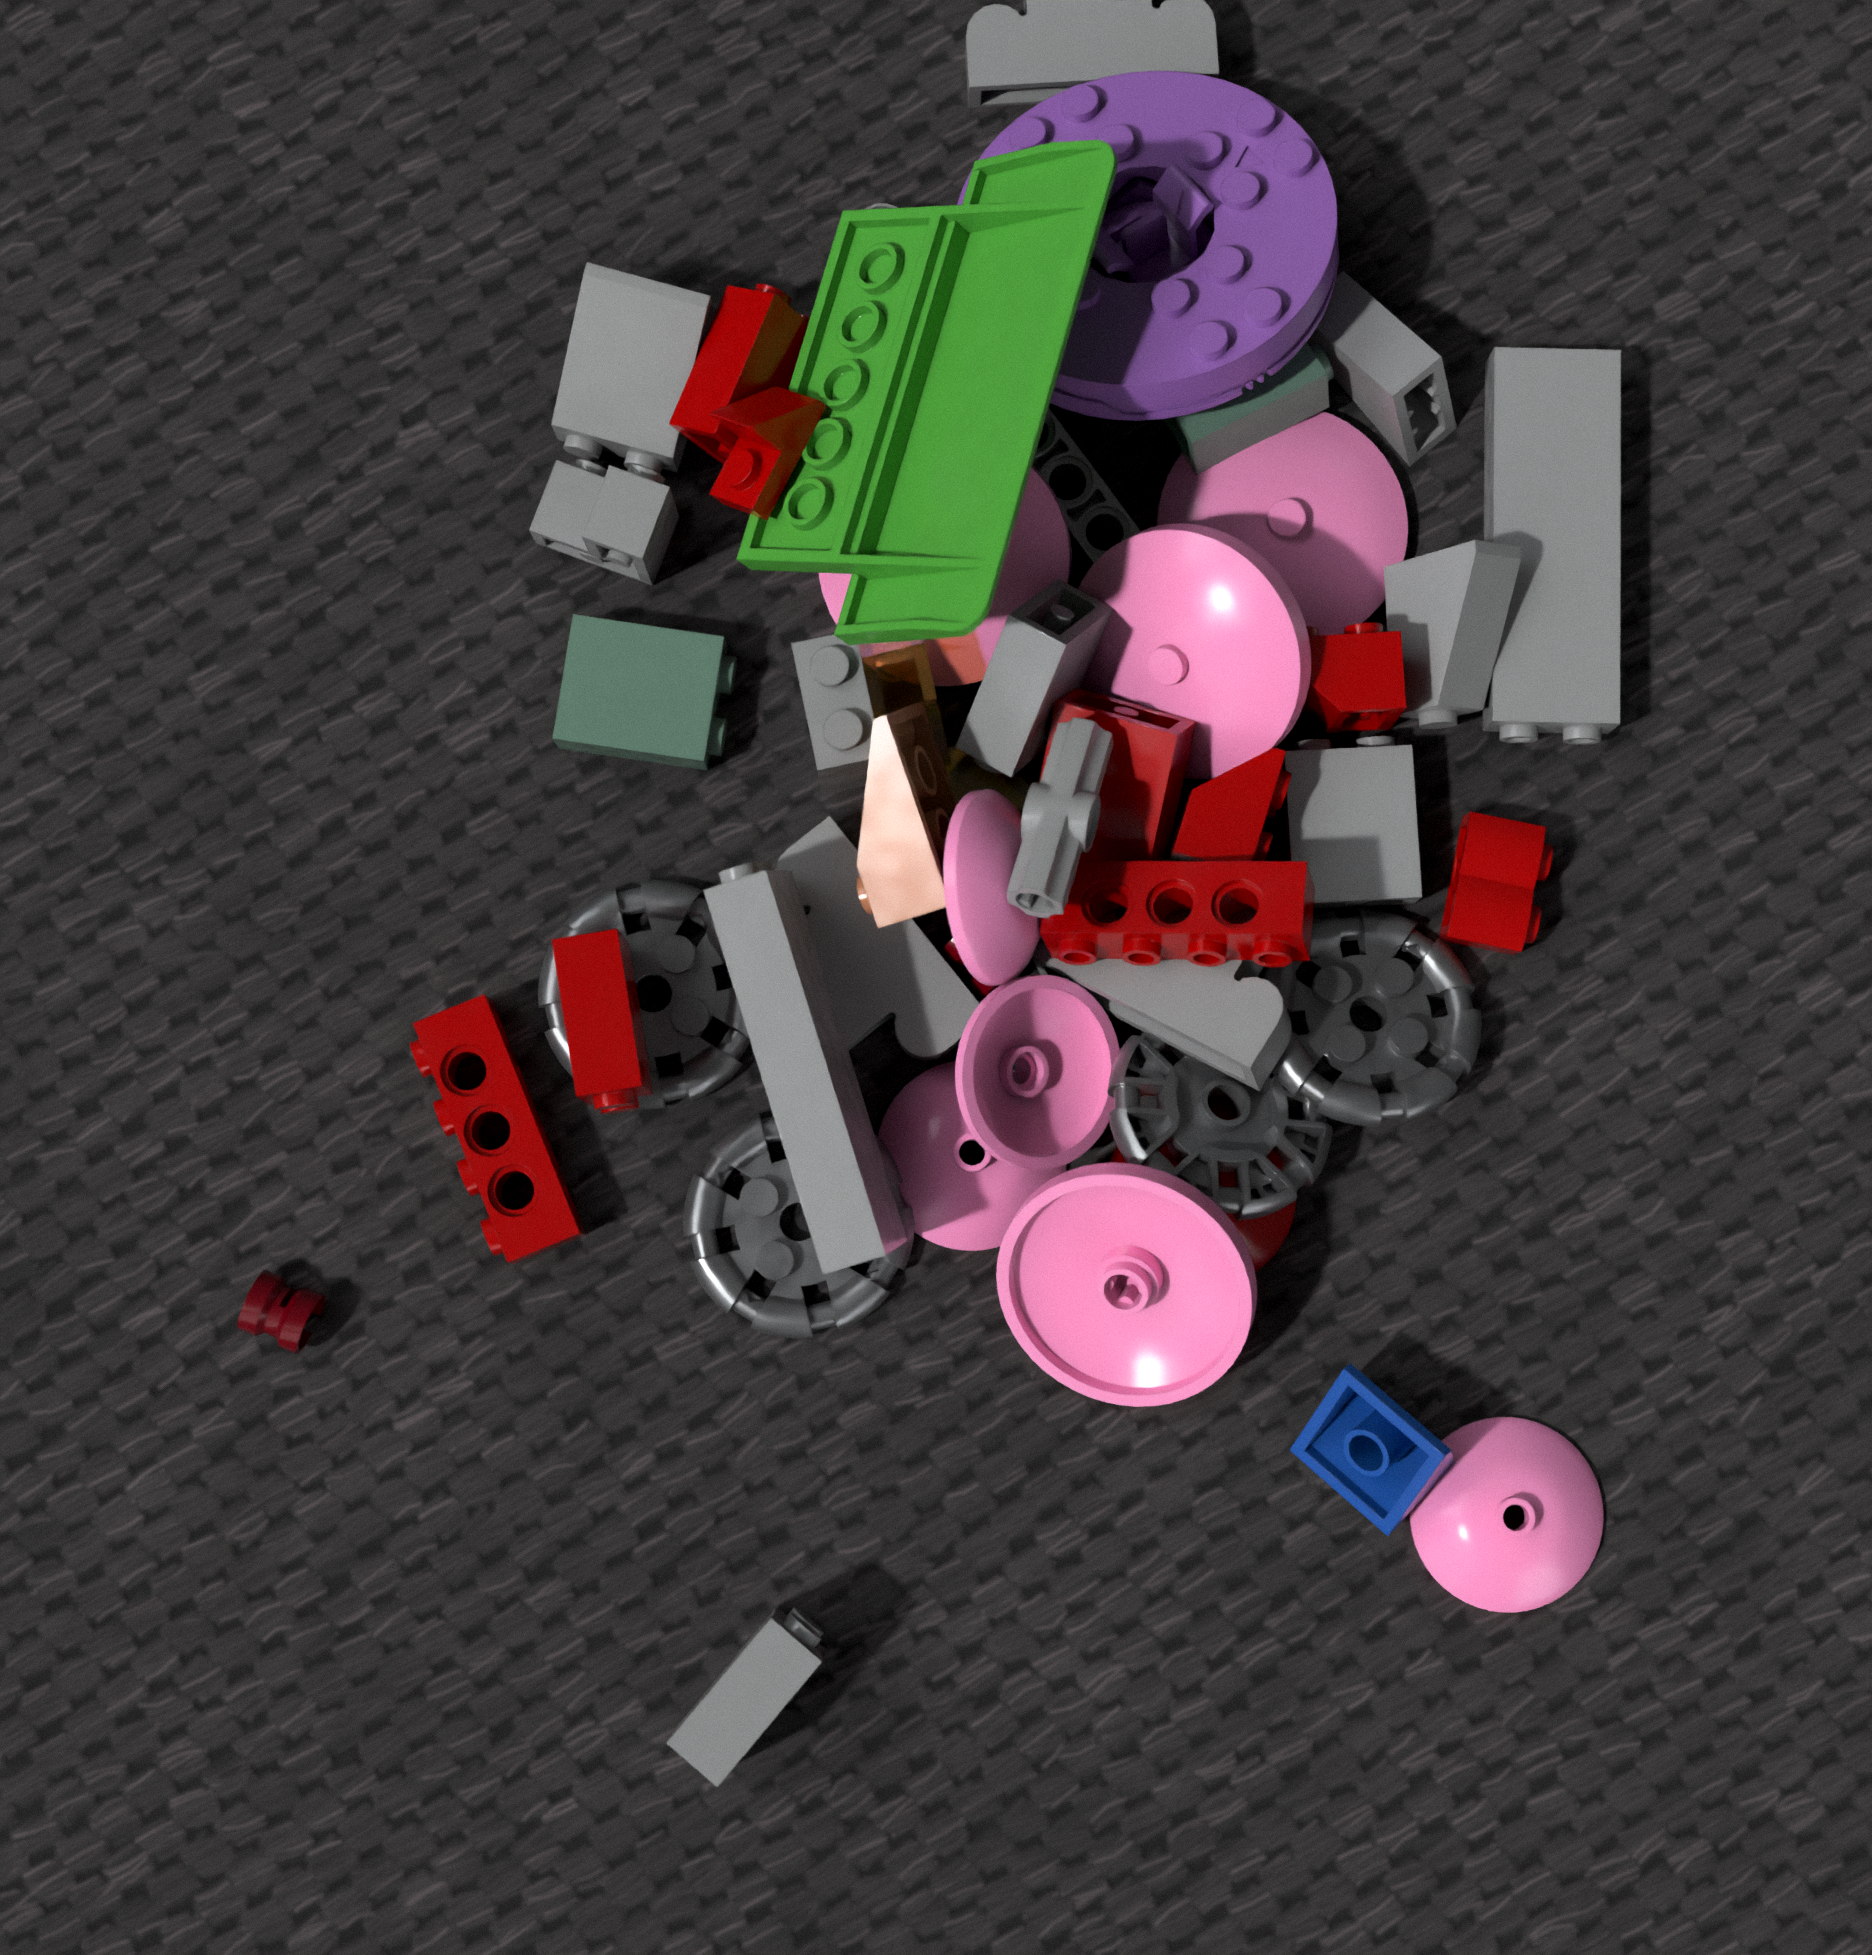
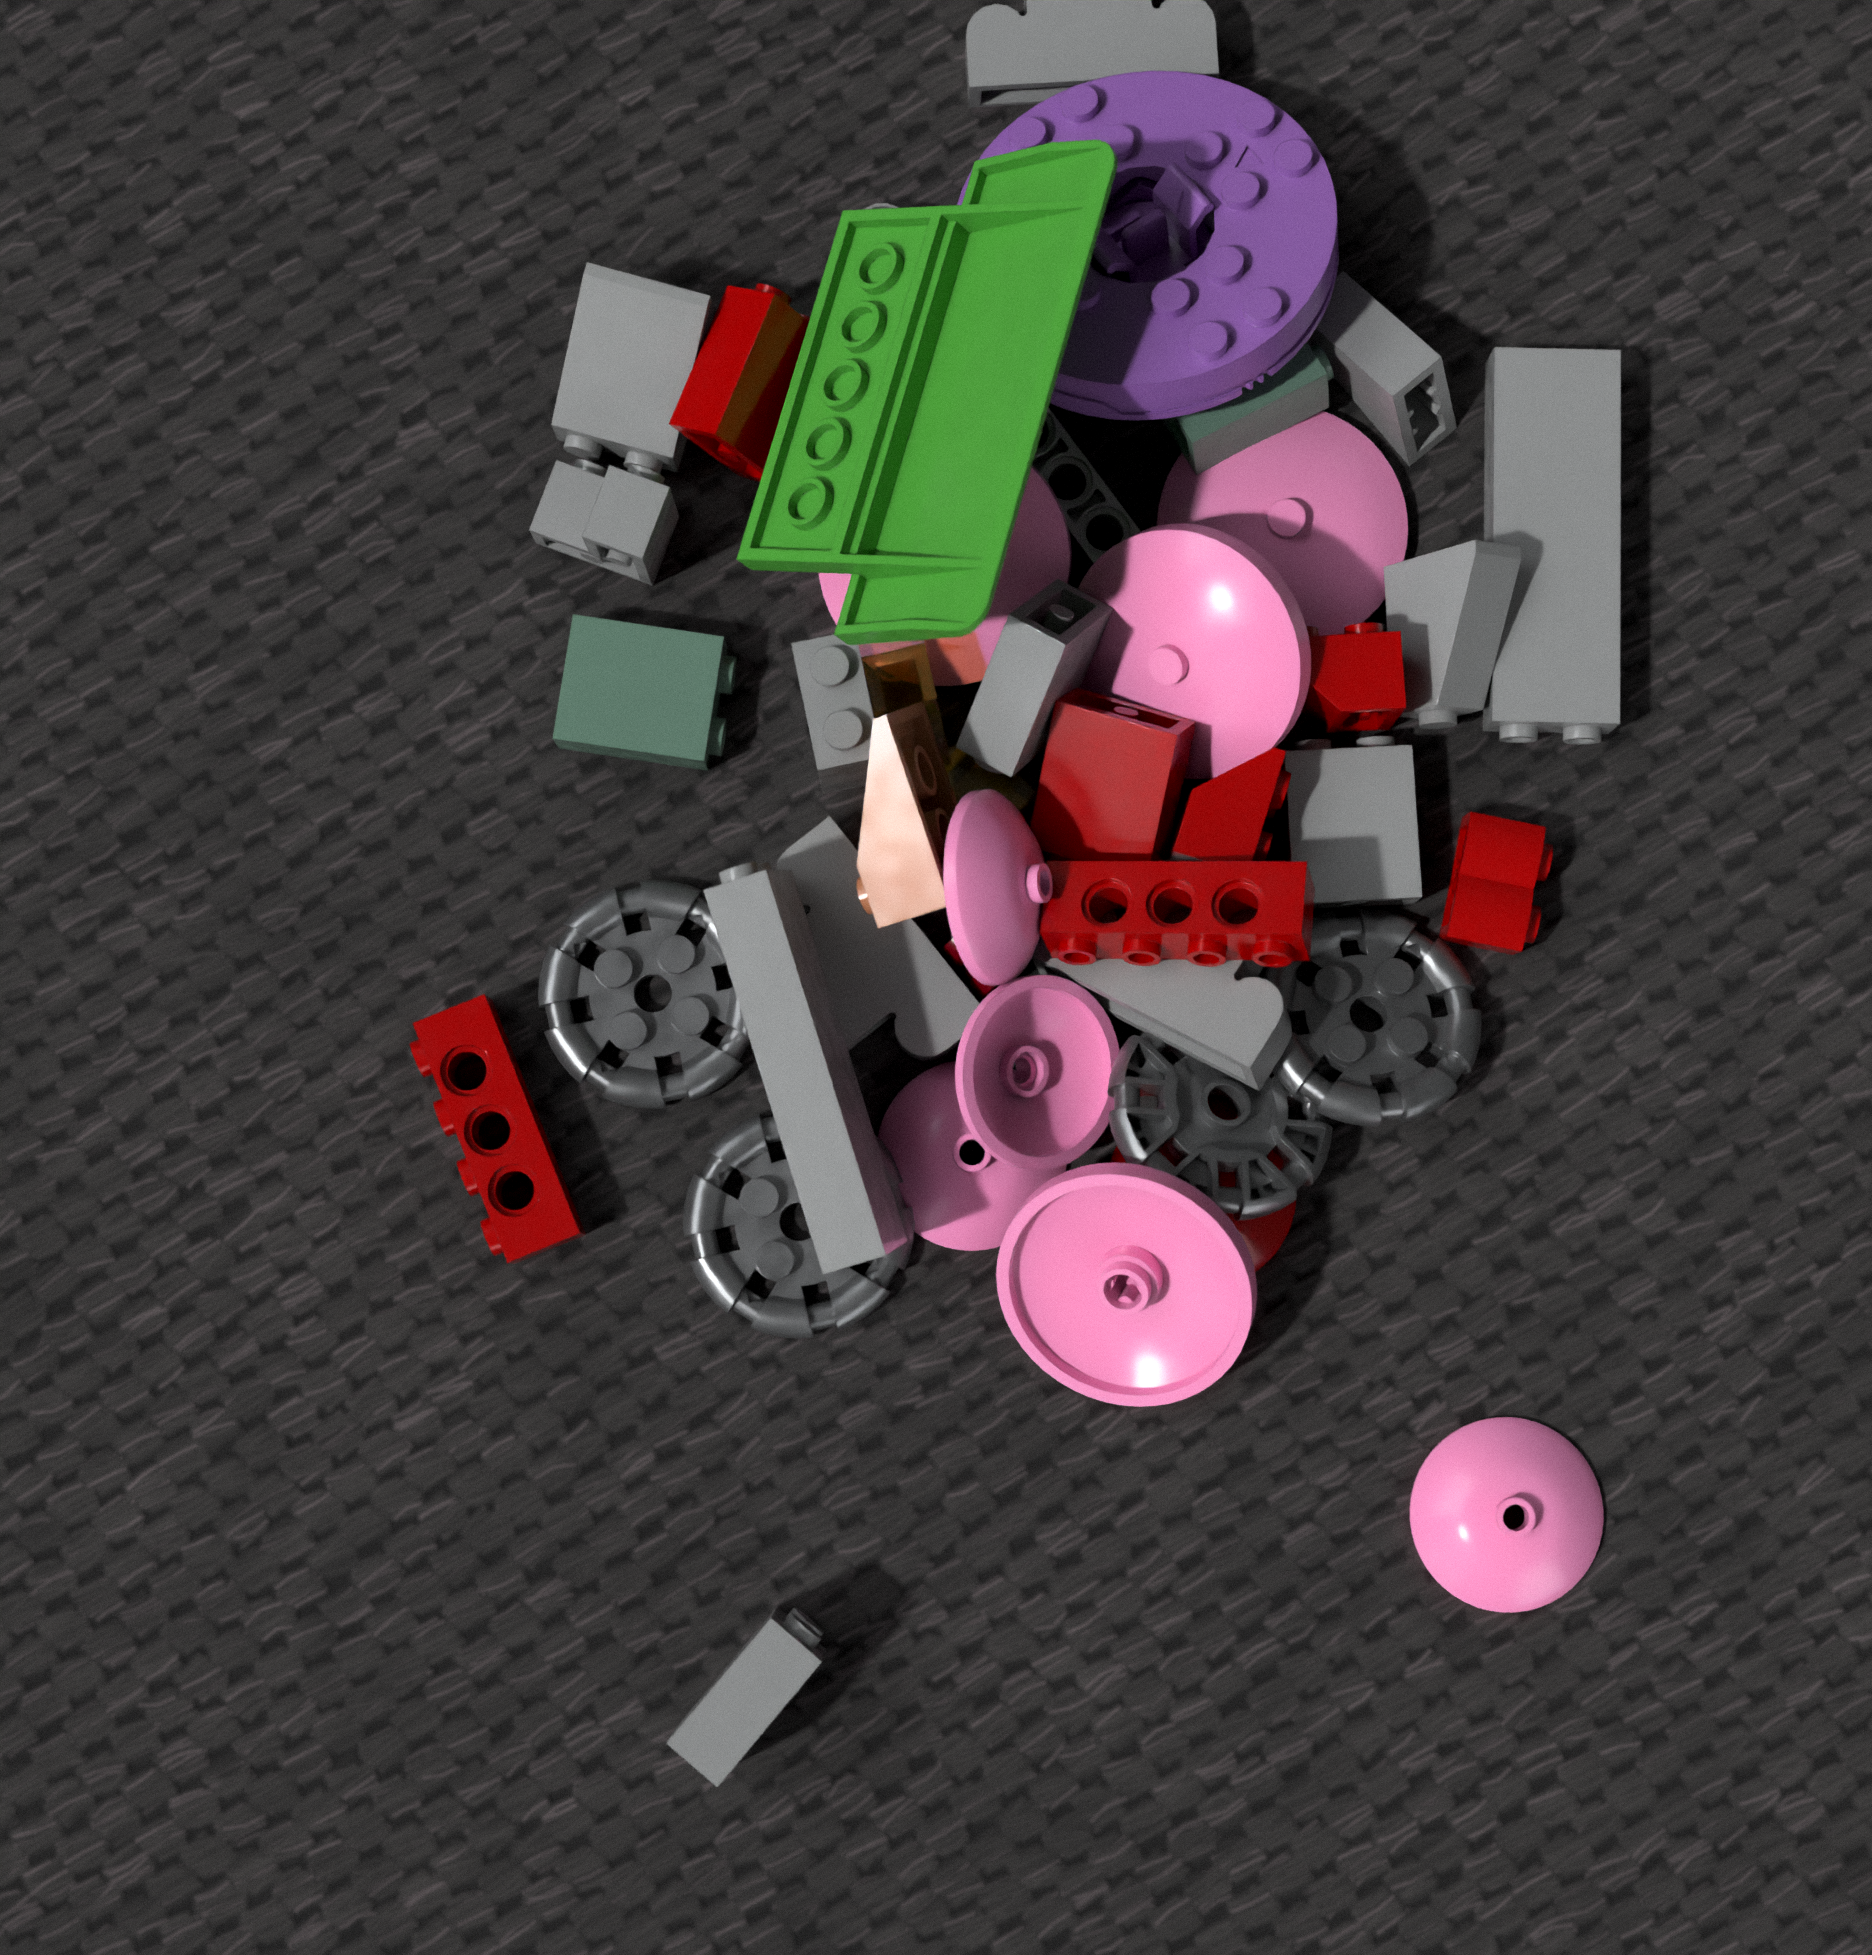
dark red wheel [237,1270,325,1354] -> none
red brick [551,929,653,1114] -> none
red slope [709,386,826,520] -> none
light grey piece [1006,717,1113,919] -> none
blue slope [1290,1363,1454,1536] -> none

